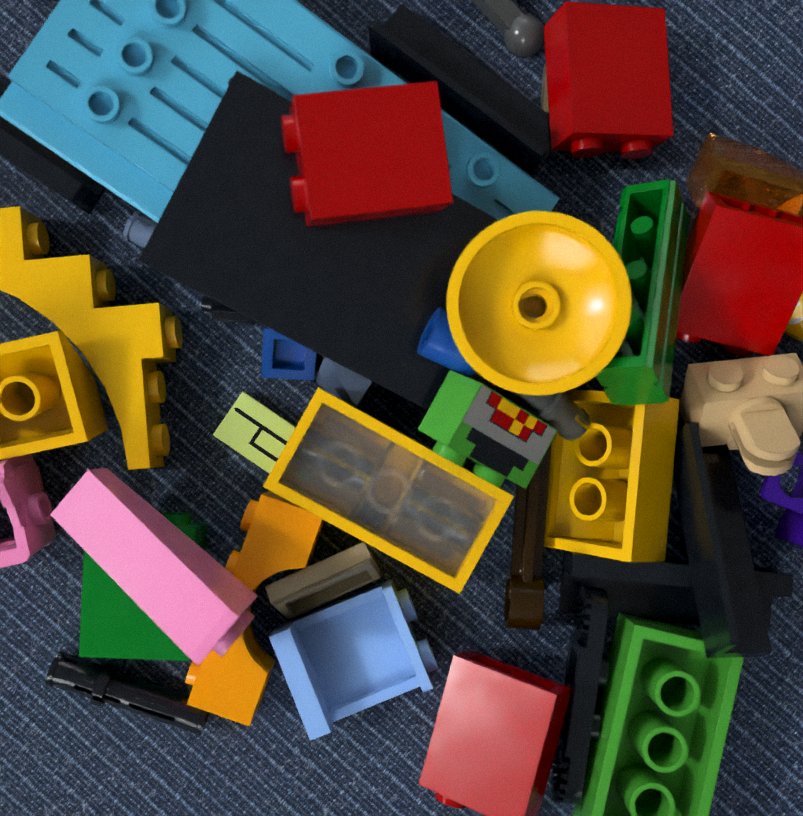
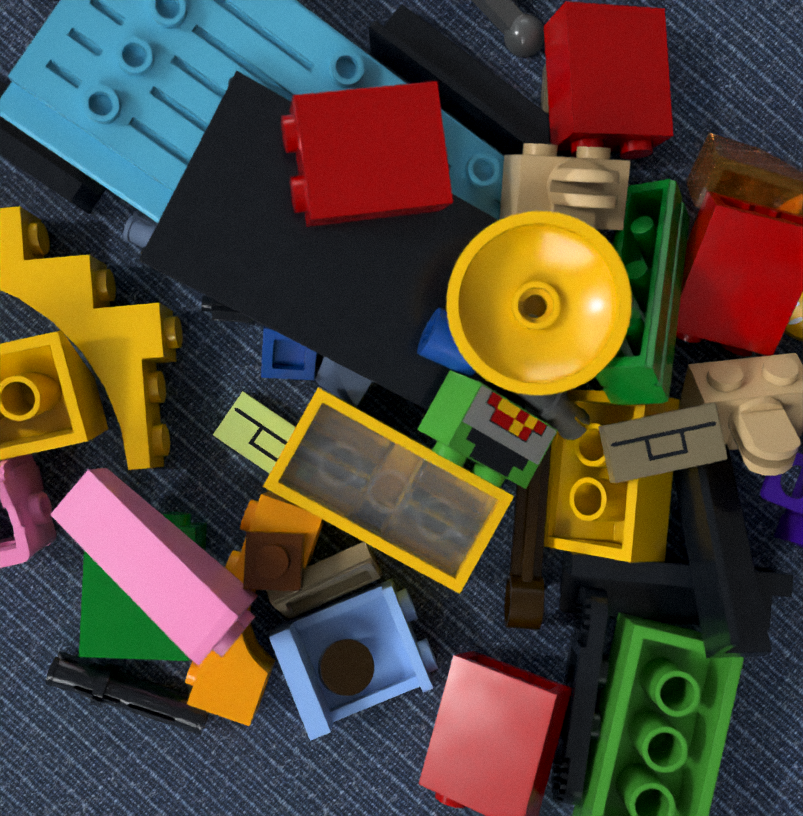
none -> reddish brown plate [243,531,305,591]
none -> dark brown tile [318,639,374,696]
none -> tan brick [499,143,630,230]
none -> dark tan tile [598,402,728,483]

